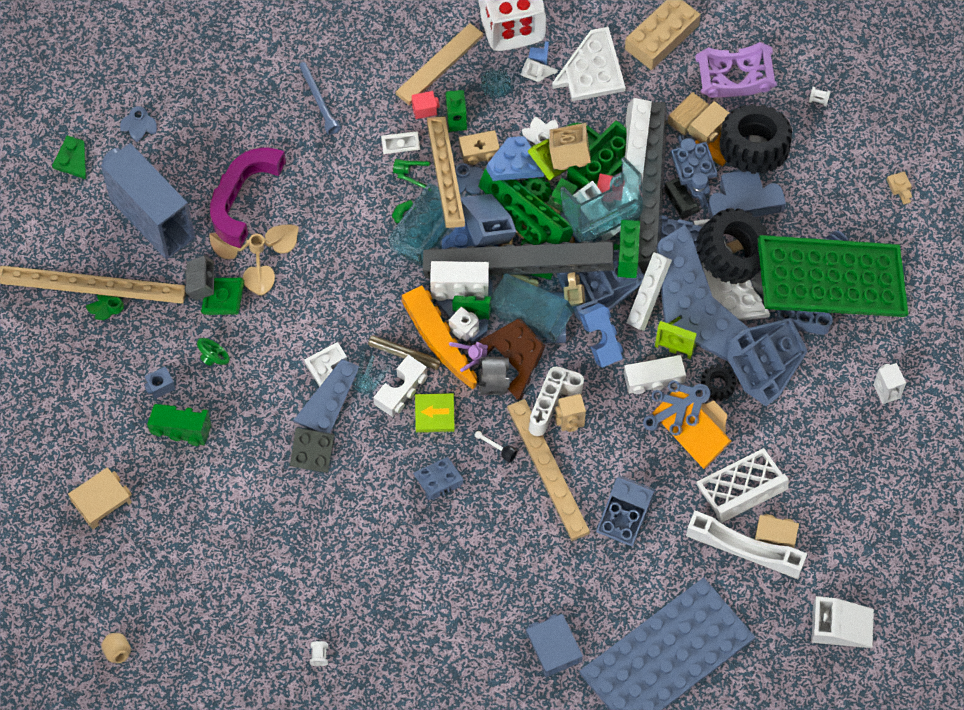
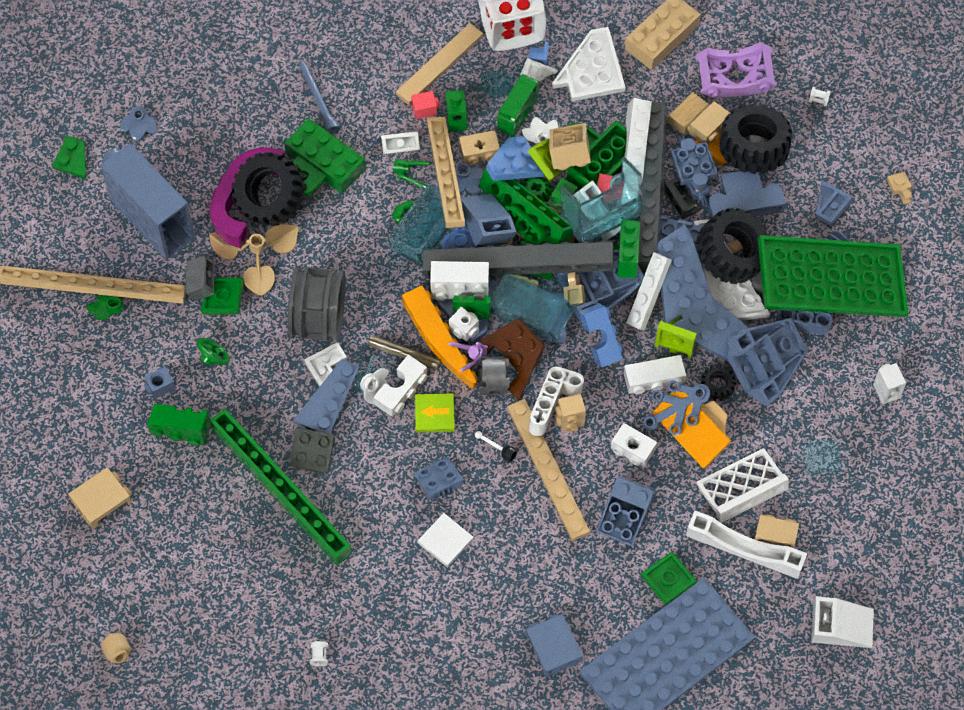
none -> green brick [210,408,352,566]
none -> black tyre [232,152,307,226]
none -> green brick [284,118,366,197]
none -> dark grey wheel [288,266,346,343]
none -> white plate [360,368,389,404]
none -> white tile [418,513,474,568]
none -> green axle [497,74,539,137]
none -> white brick [611,423,657,467]
none -> green plate [641,551,697,606]
none -> clear light blue piece [802,440,841,474]
none -> sand blue wing [816,181,853,227]

